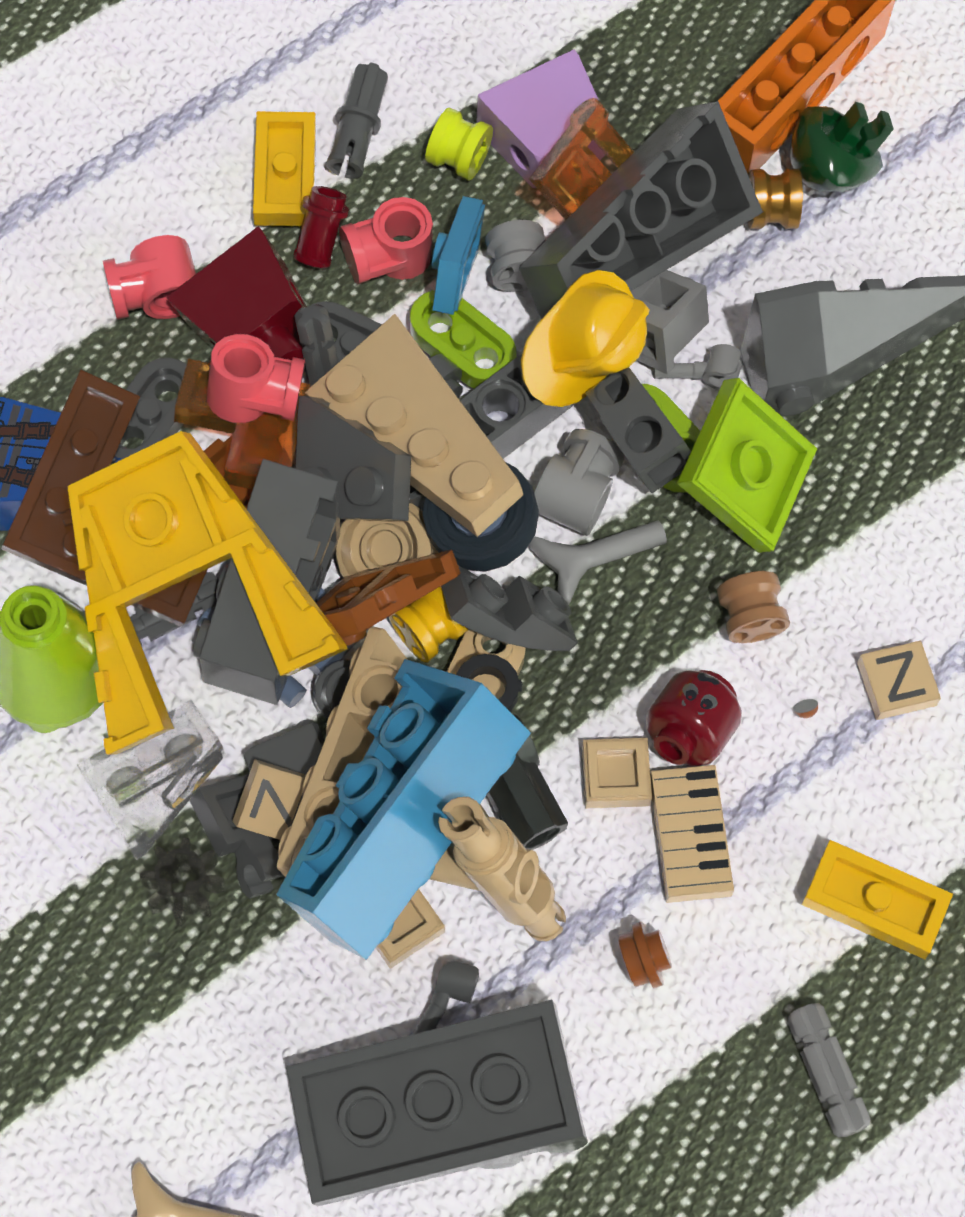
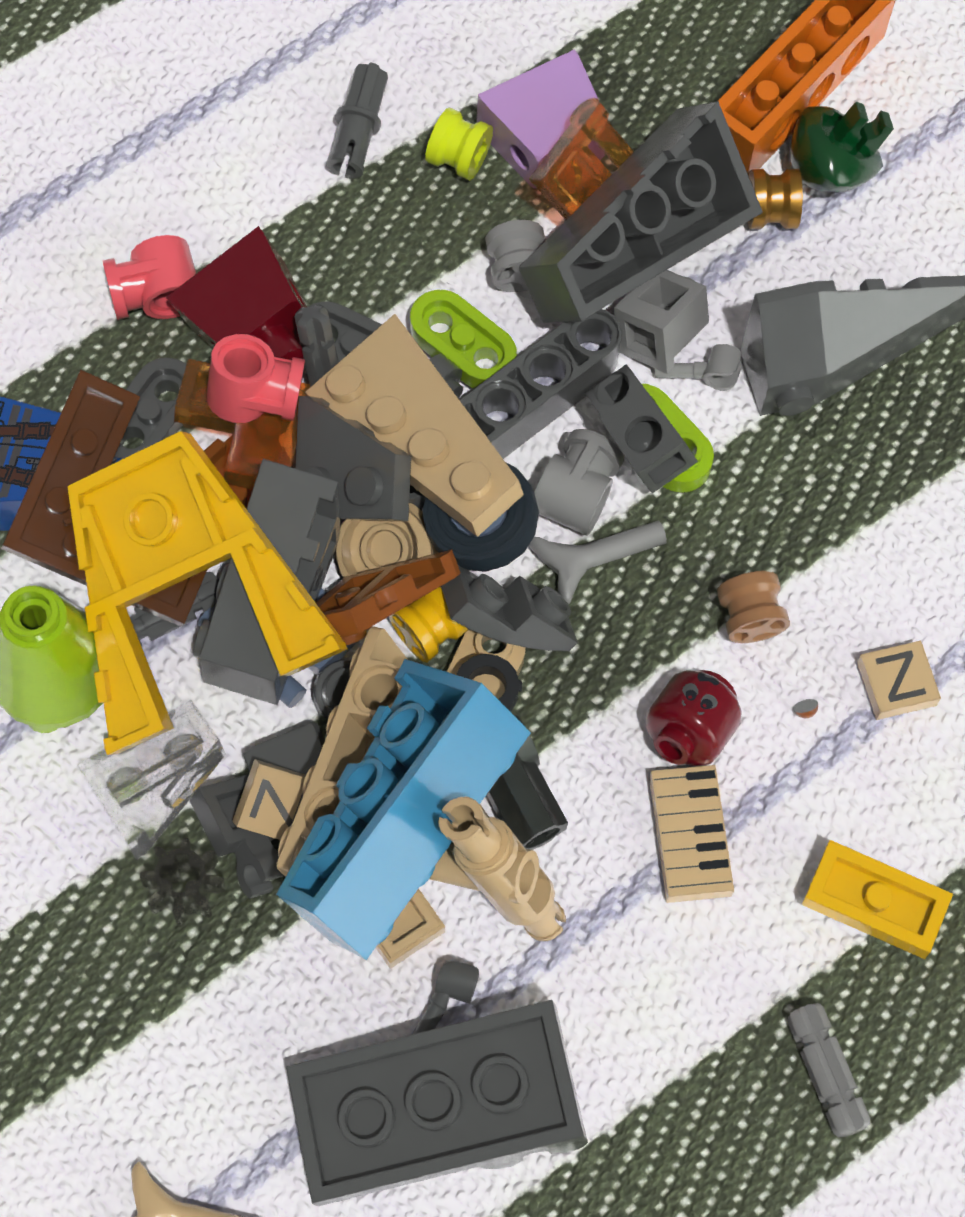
yellow plate [253,111,316,226] -> none
dark red pin [294,186,350,268] -> none
coral piece [339,197,433,284] -> none
dark azure plate [432,196,485,315] -> none
yellow piece [521,270,650,407] -> none
tan tile [582,738,652,809] -> none
dark orange plate [618,921,672,988] -> none
lime tile [677,377,817,553] -> none

